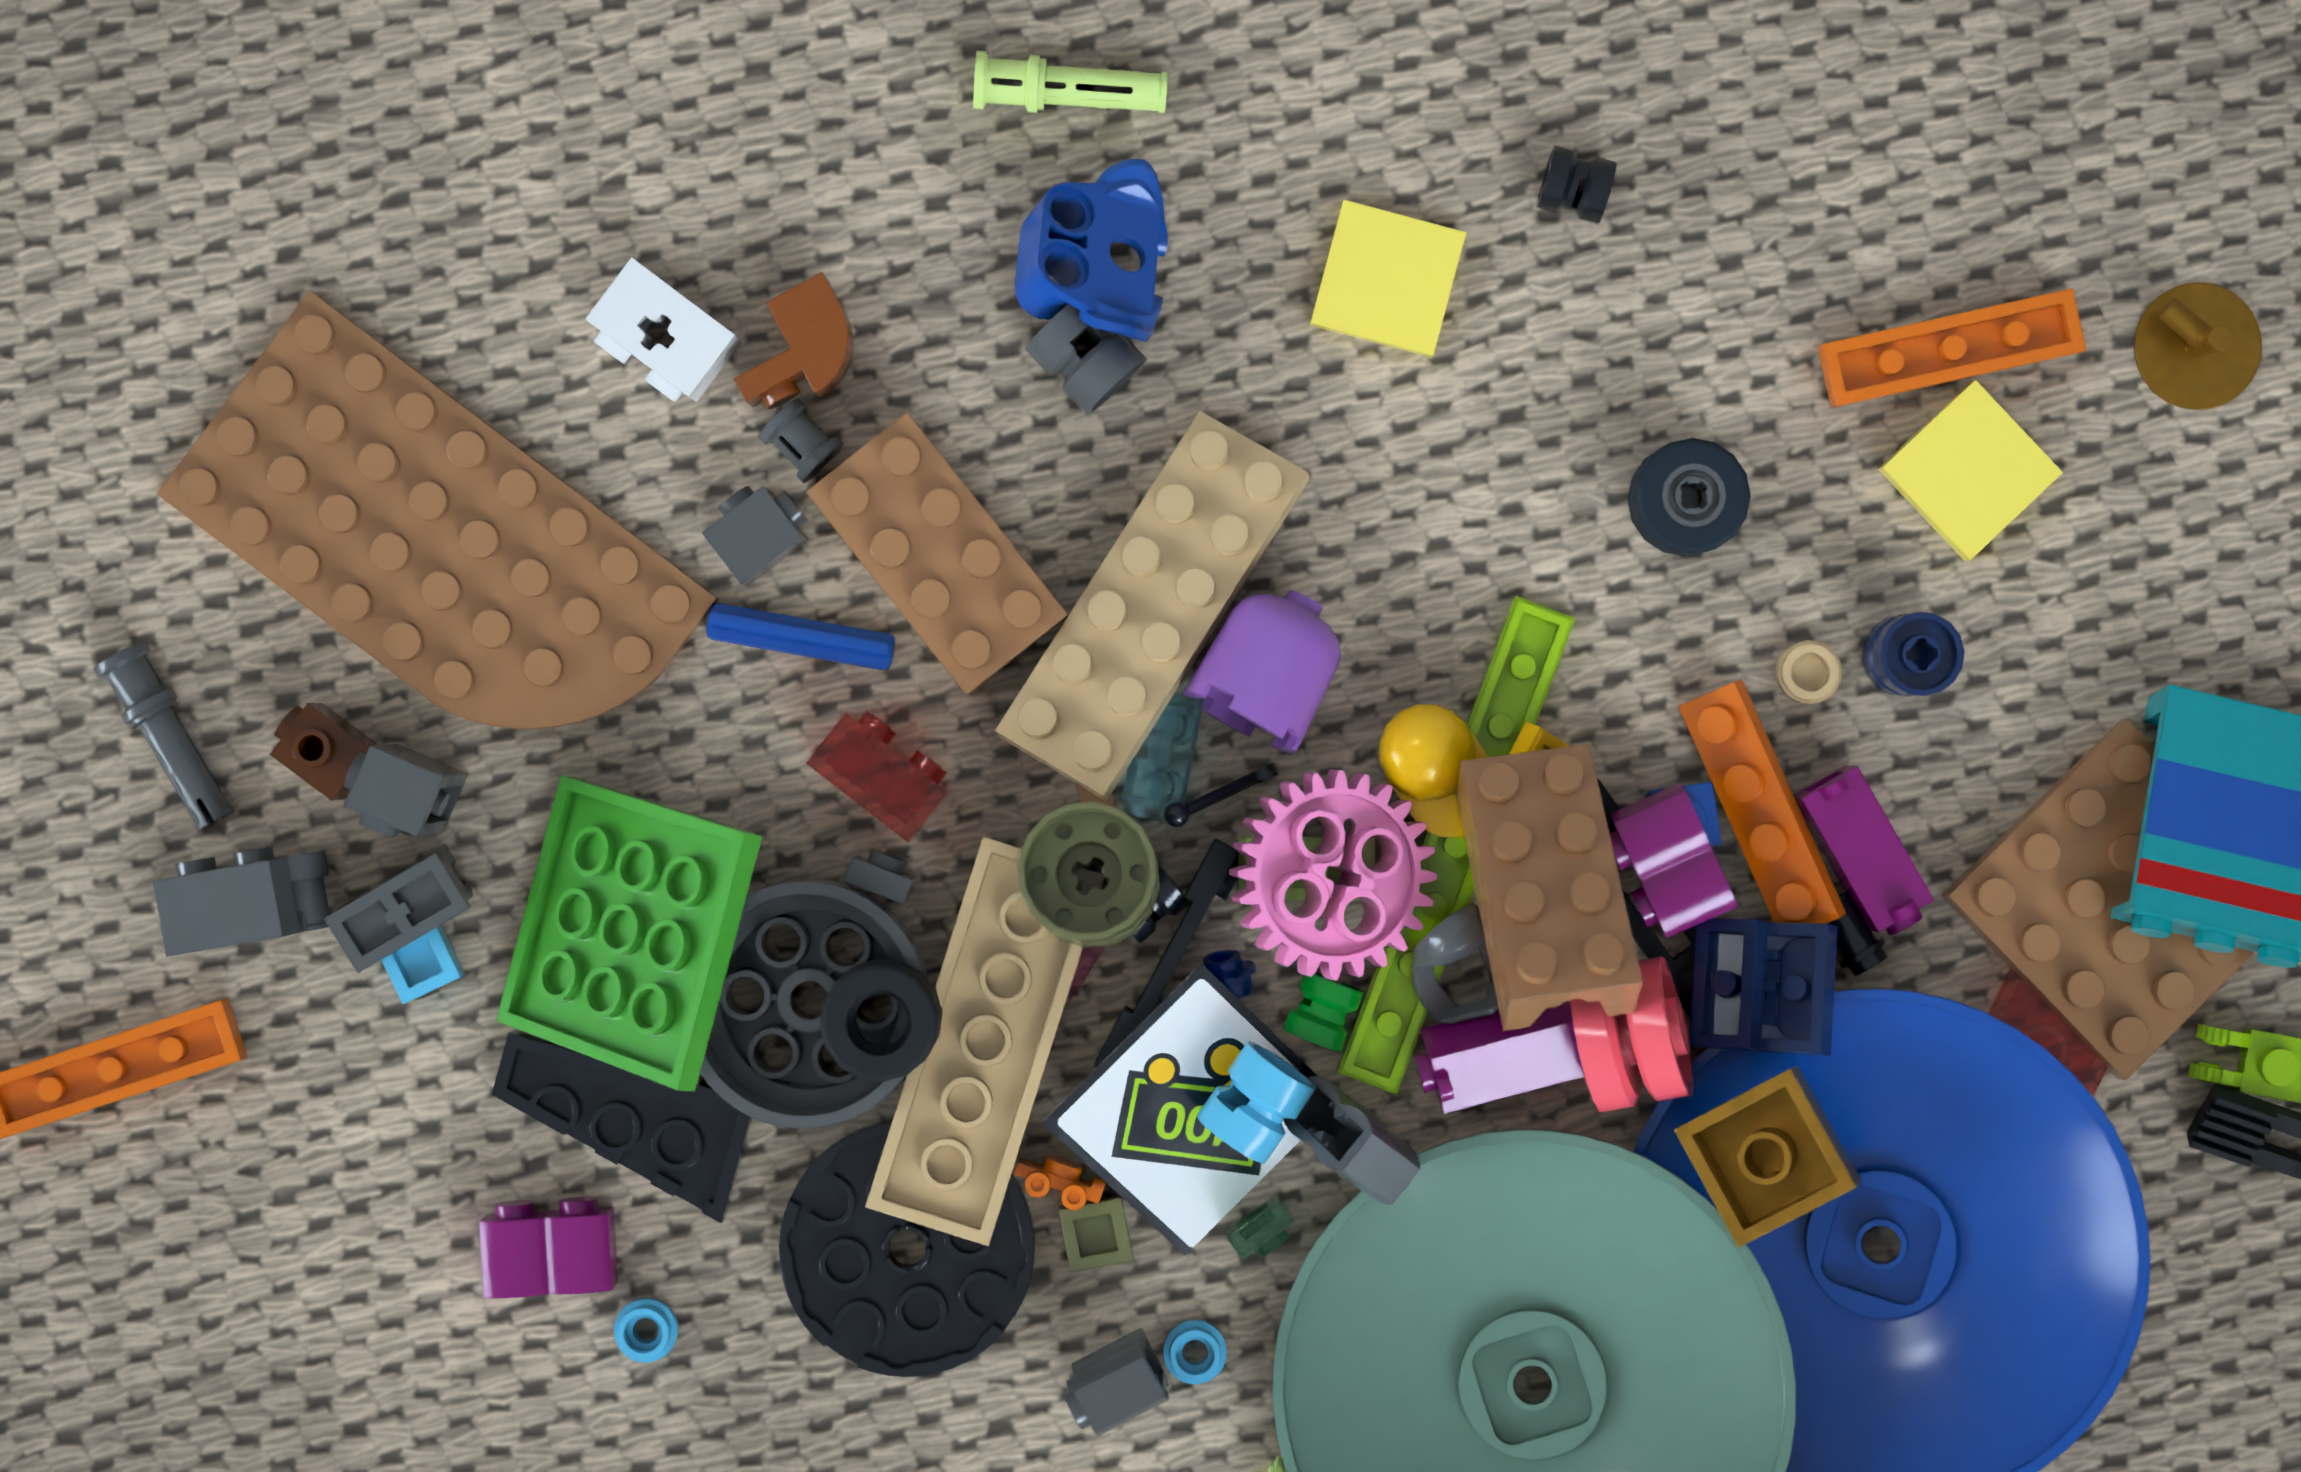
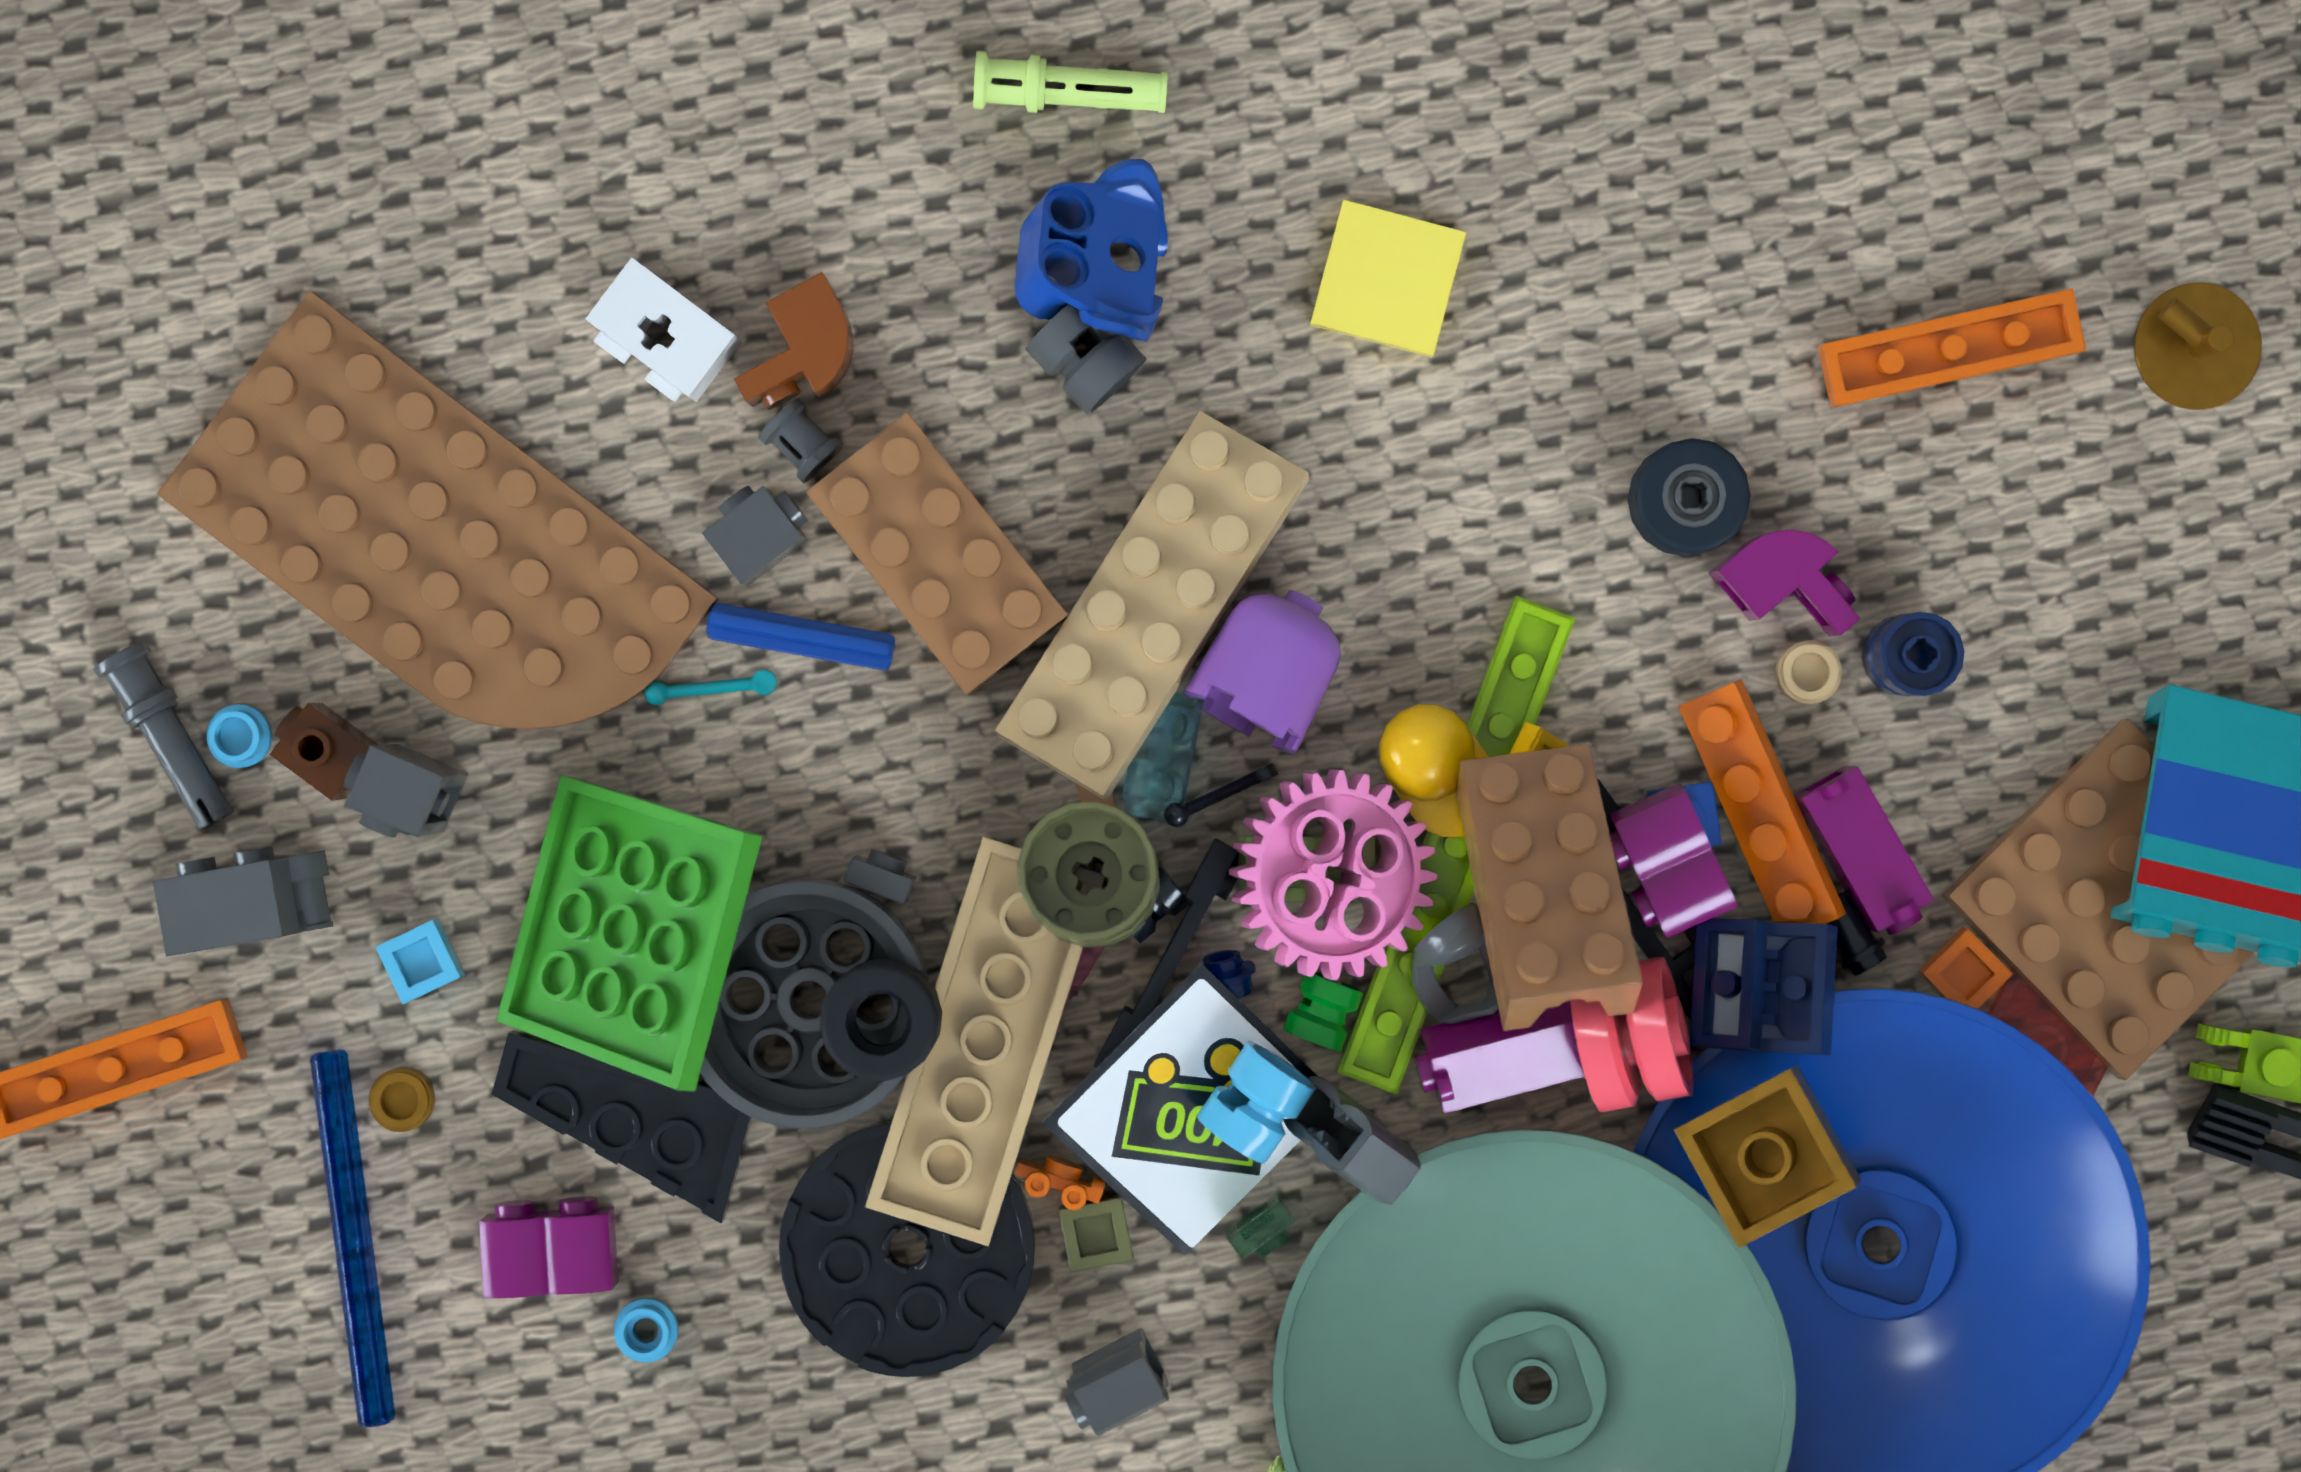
dark grey hinge [324,845,473,973] -> none
clear red brick [806,710,952,843] -> none
medium azure plate [1163,1319,1227,1384] -> none
black wheel [1536,145,1617,224] -> none
light yellow tile [1878,380,2063,561] -> none
none -> medium azure plate [206,704,273,768]
none -> clear blue axle [310,1049,395,1427]
none -> pearl gold tile [369,1067,436,1132]
none -> teal hinge [644,670,777,706]
none -> magenta brick [1709,530,1861,637]
none -> orange plate [1917,927,2013,1009]

